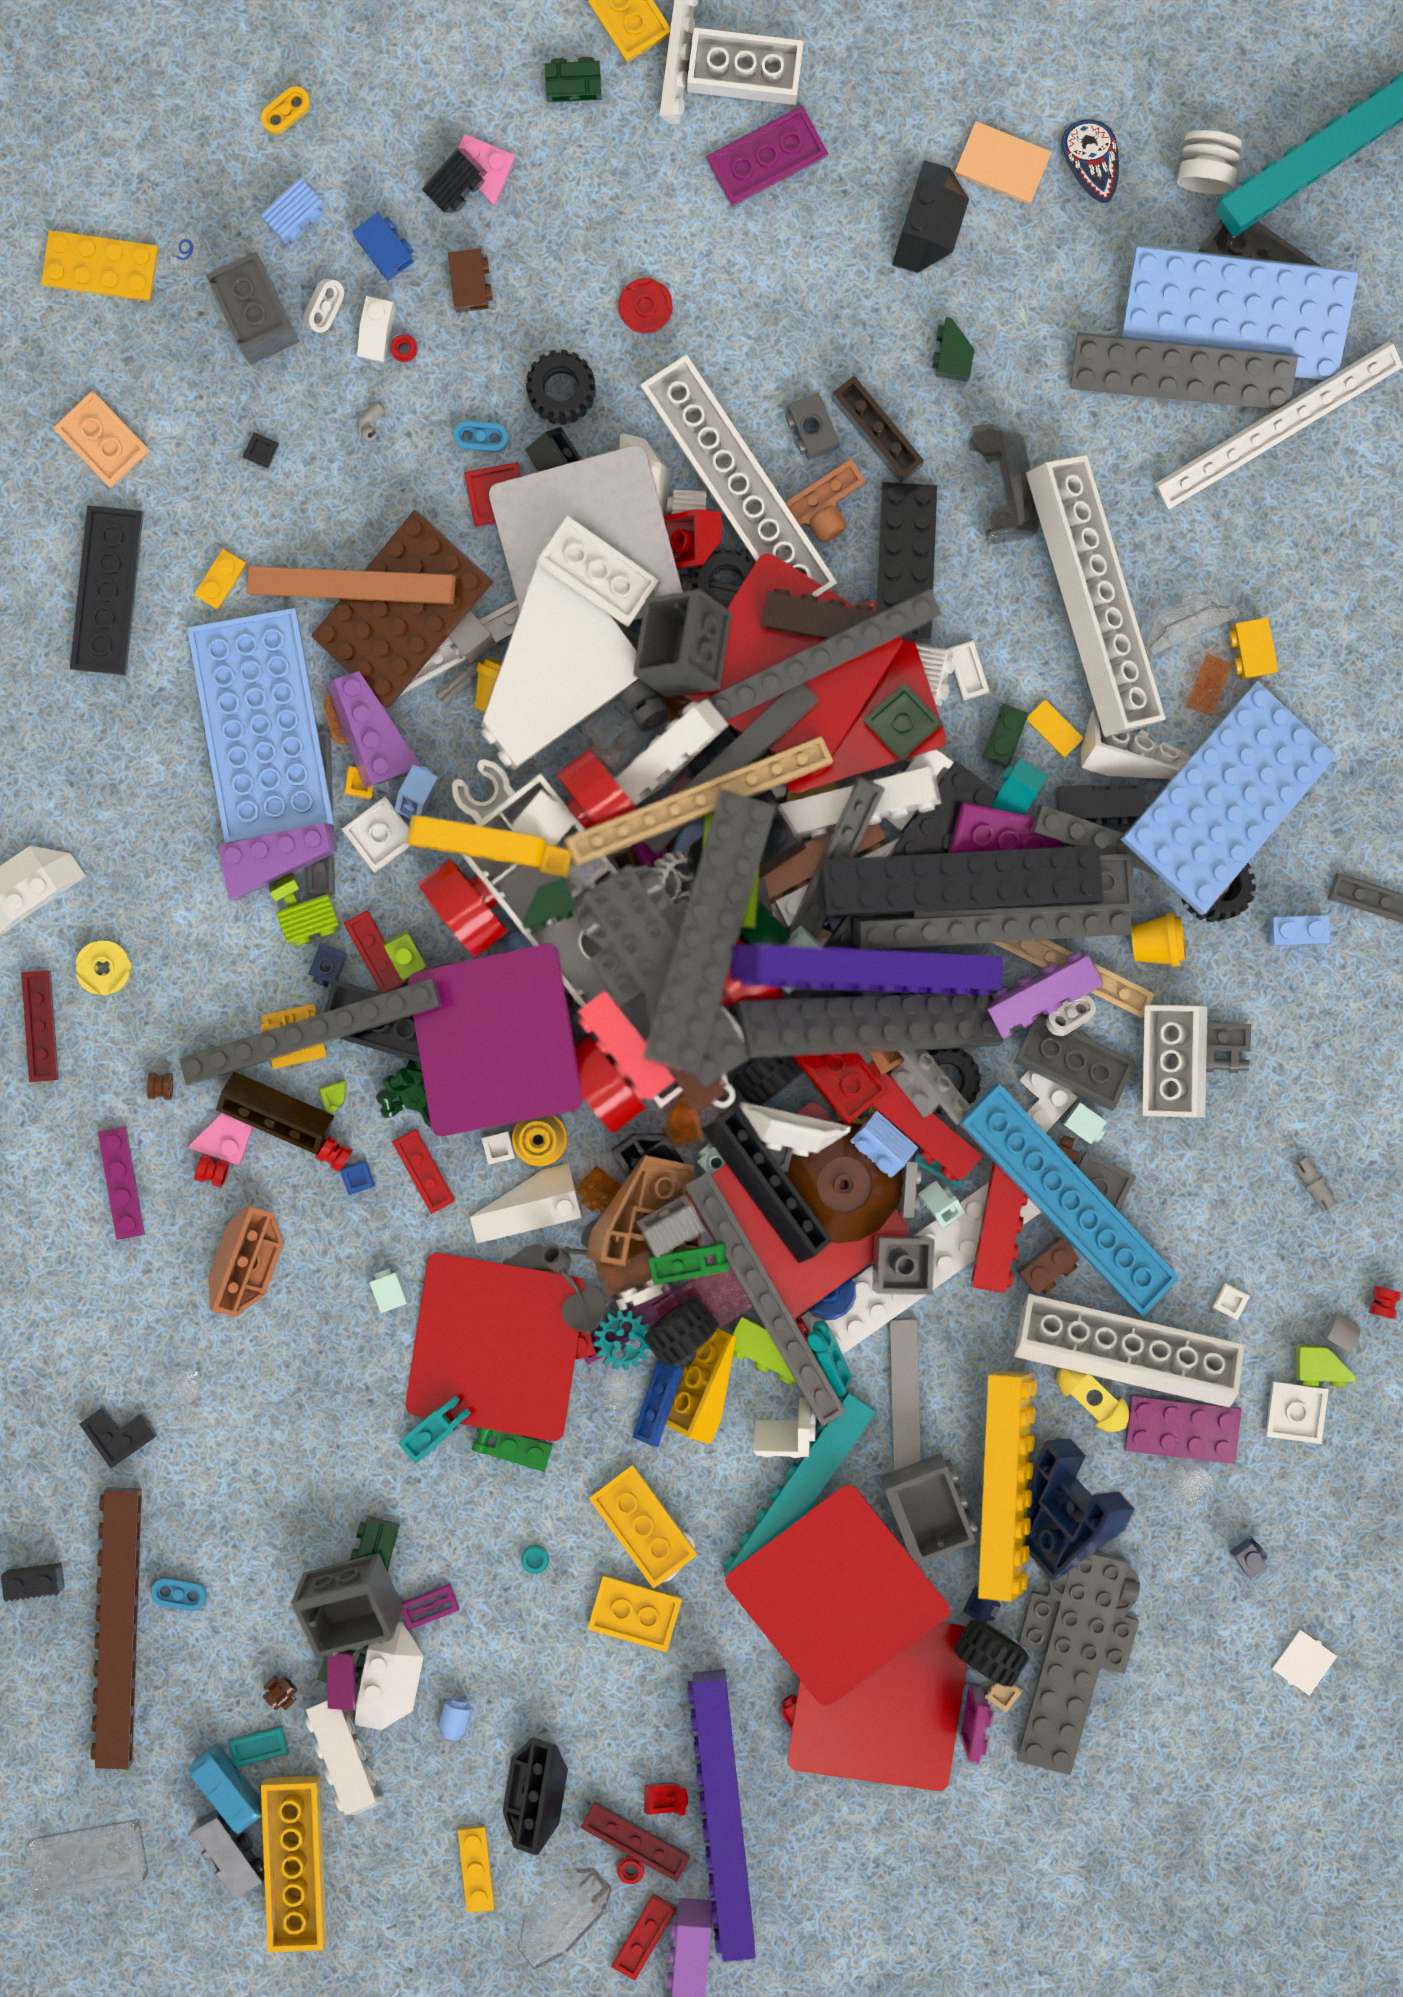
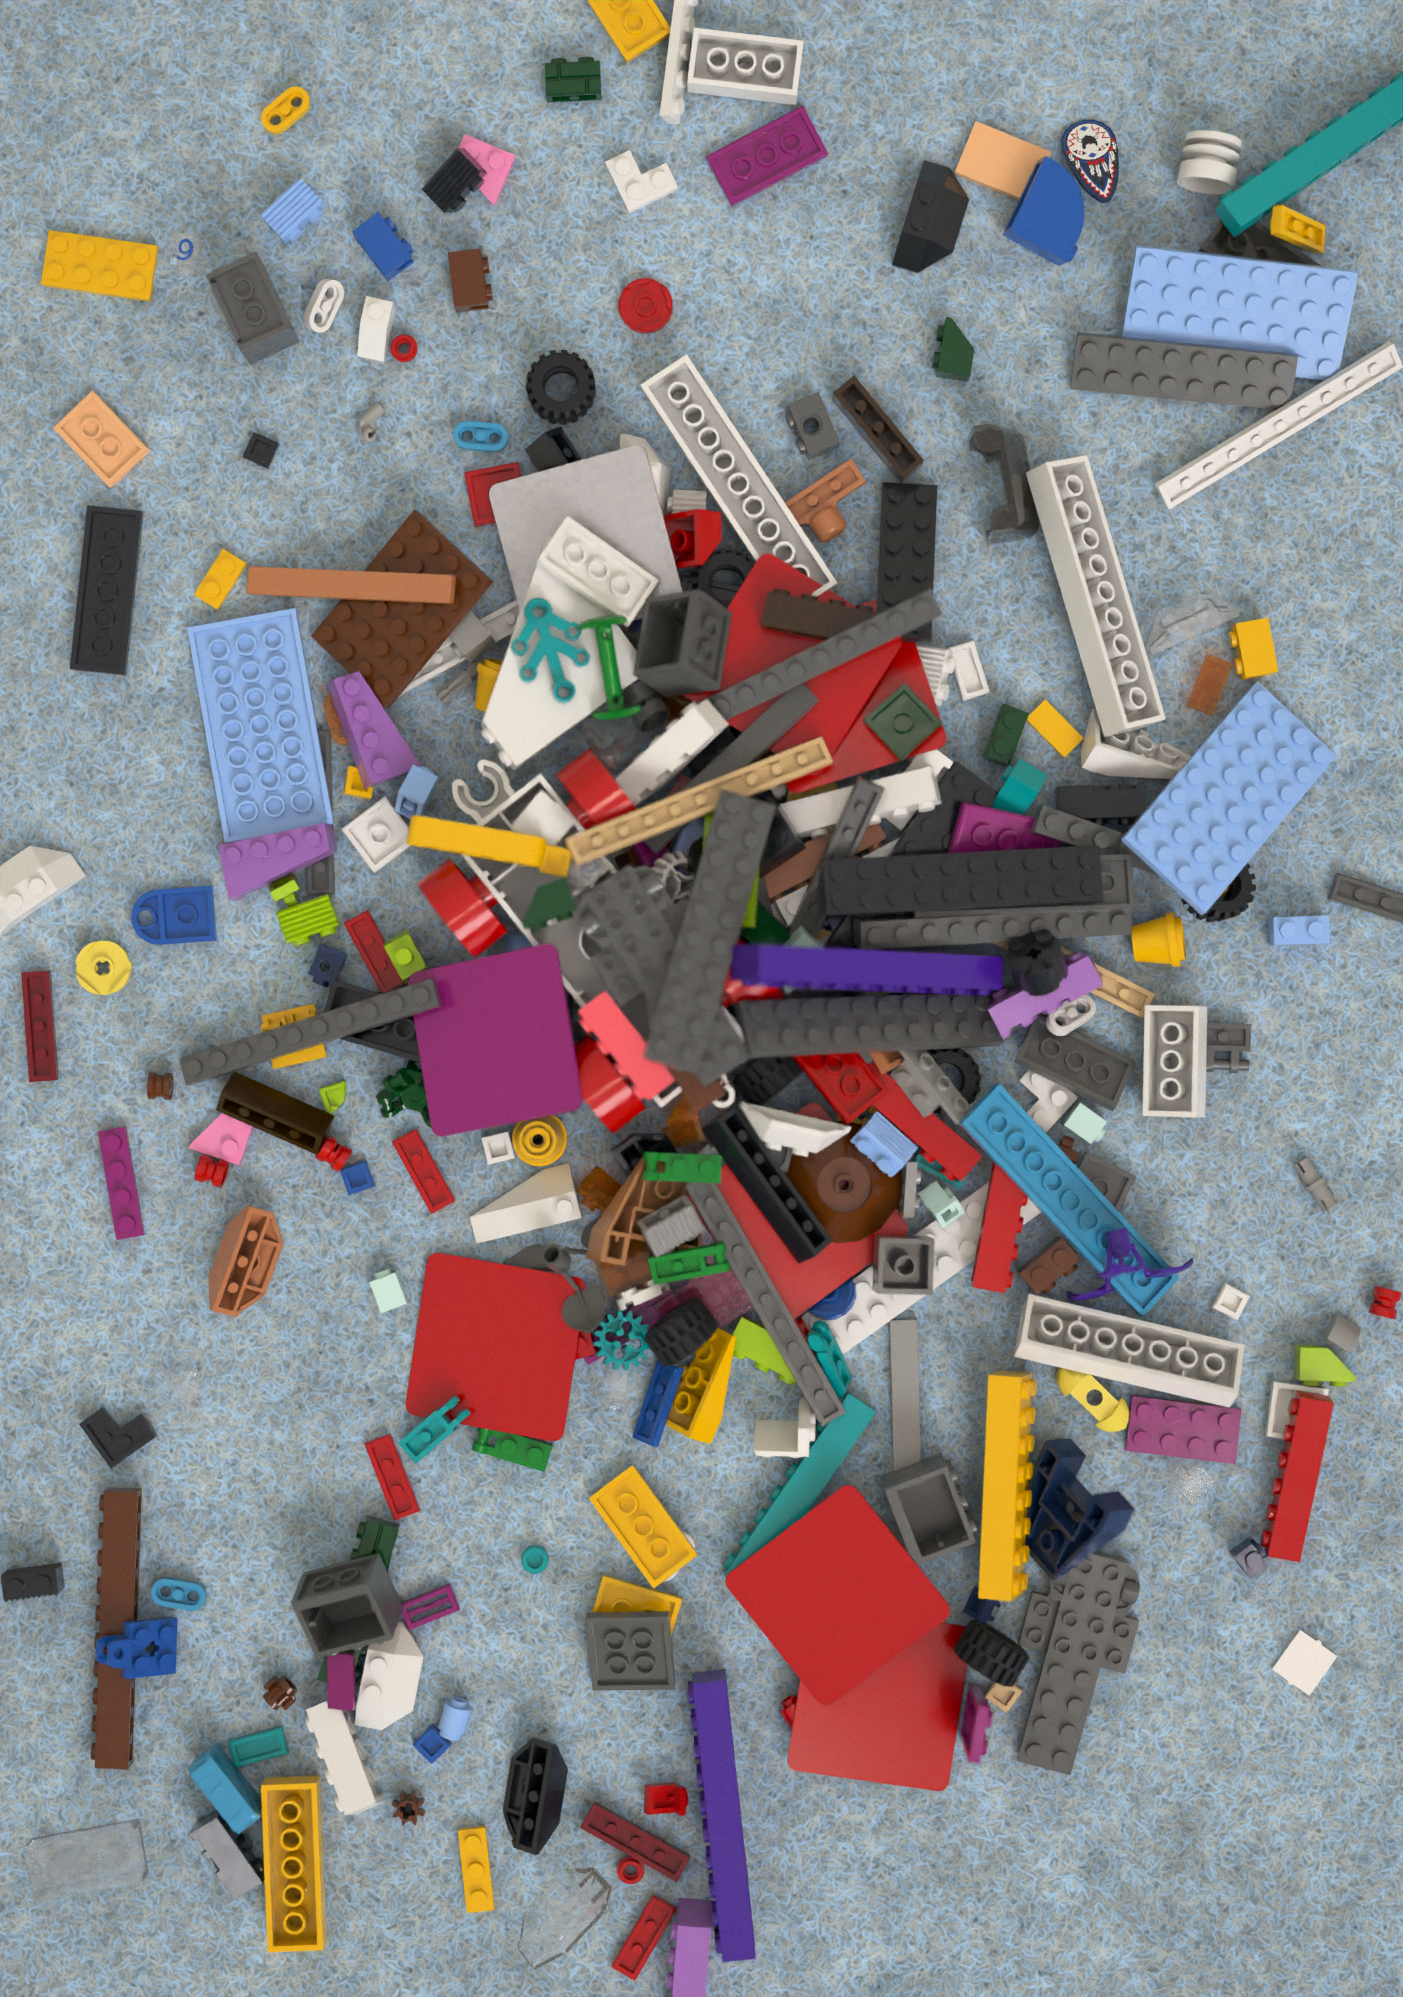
none -> blue plate [96,1617,178,1679]
none -> blue tile [131,886,217,945]
none -> red tile [364,1433,421,1521]
none -> reddish brown gear [392,1790,426,1826]
none -> blue tile [412,1724,452,1764]
none -> teal plant [511,598,590,704]
none -> green hose [578,615,641,720]
none -> dark grey plate [585,1611,676,1691]
none -> white plate [605,150,678,213]
none -> green plate [642,1152,722,1183]
none -> blue brick [1003,156,1084,266]
none -> black brick [1006,929,1068,996]
none -> dark purple plant [1066,1228,1194,1301]
none -> red brick [1260,1390,1334,1562]
none -> yellow plate [1270,205,1326,254]

